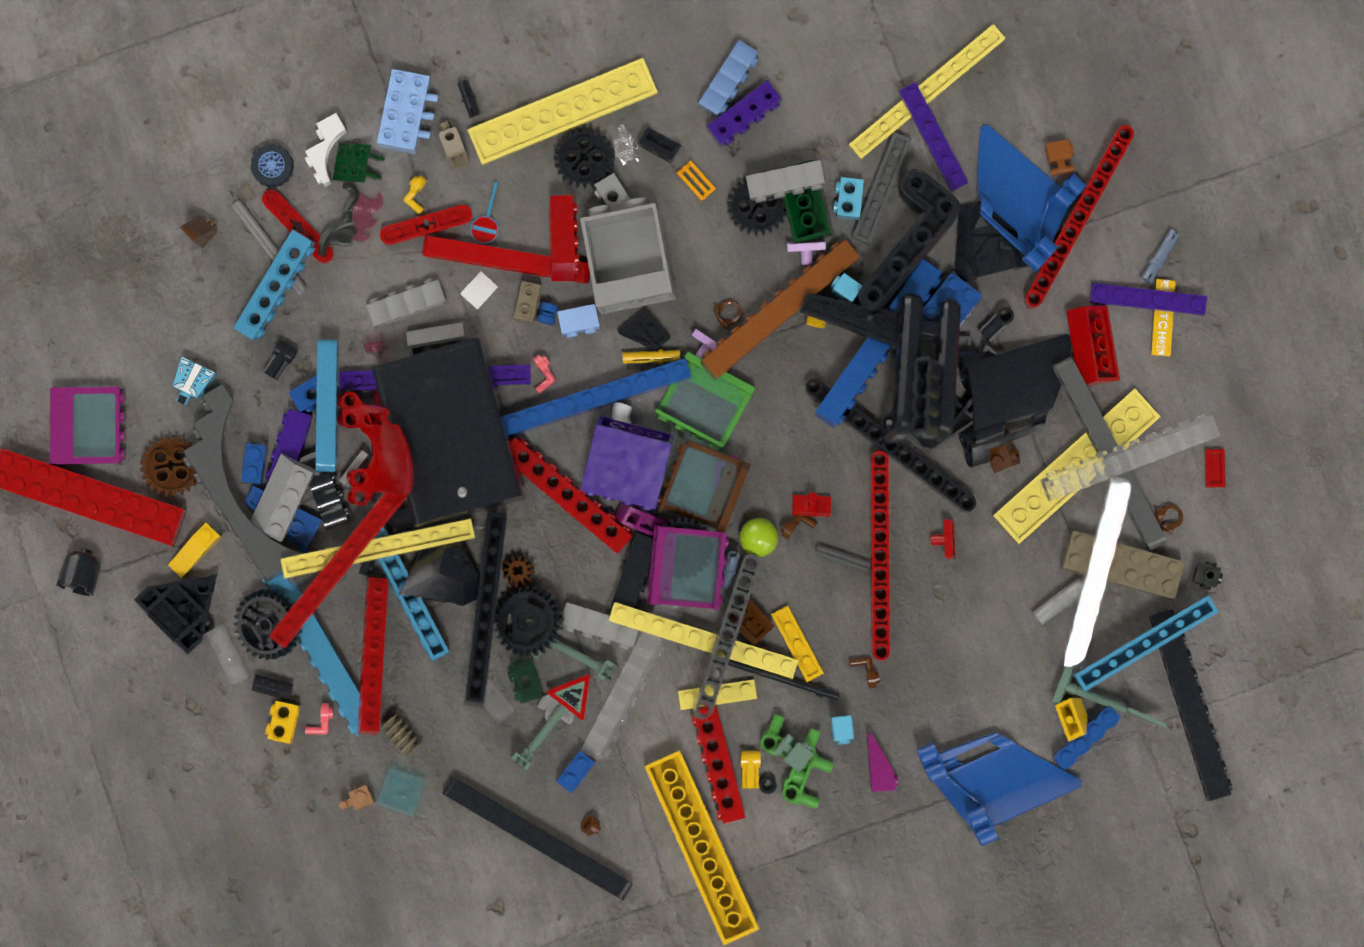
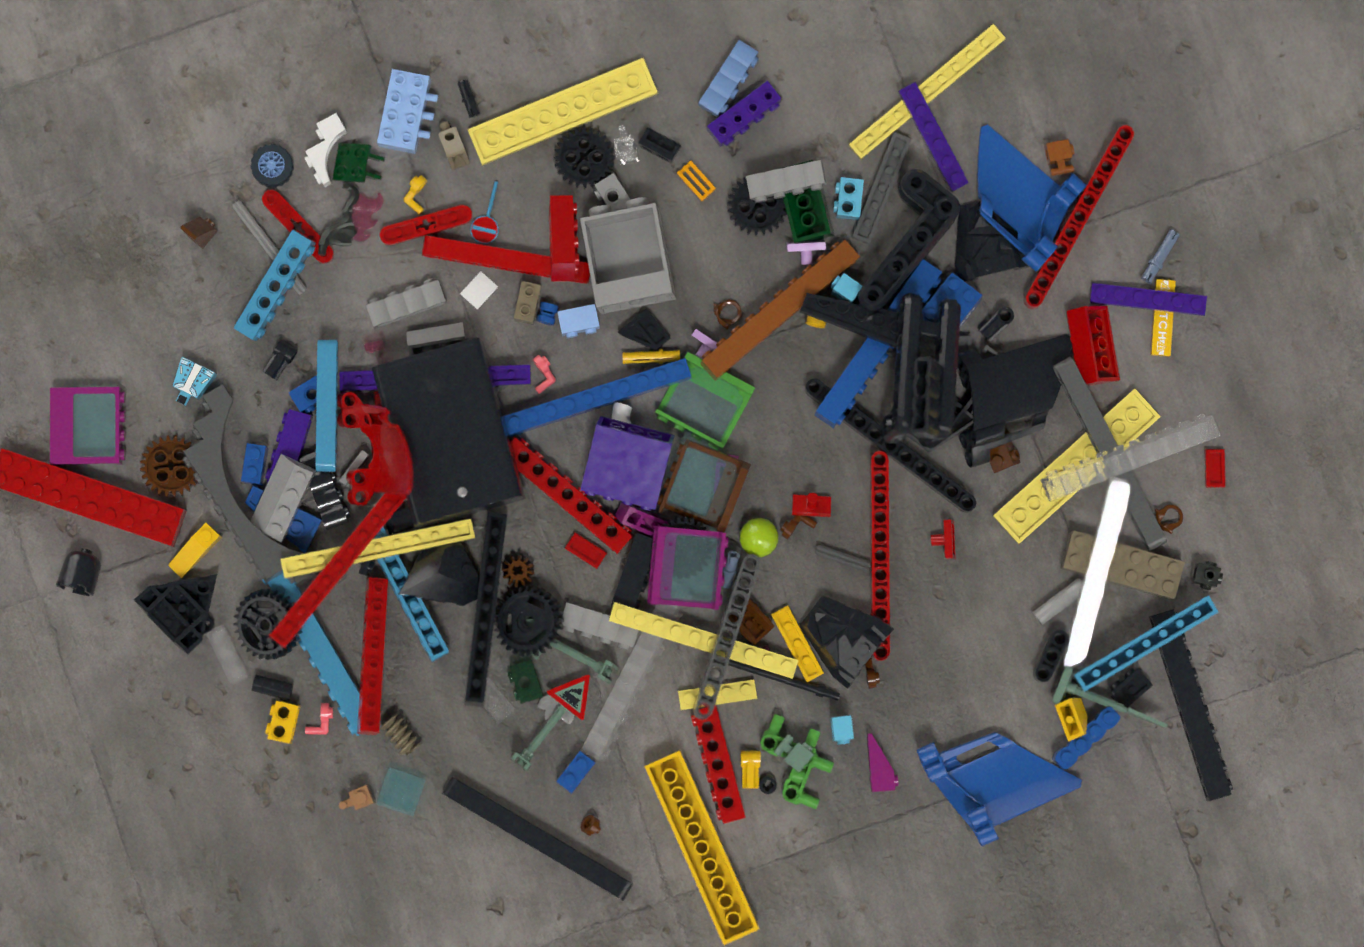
none -> red tile [565,533,607,569]
none -> black wedge [799,596,894,689]
none -> black beam [1033,630,1069,683]
none -> black bracket [1108,667,1153,708]

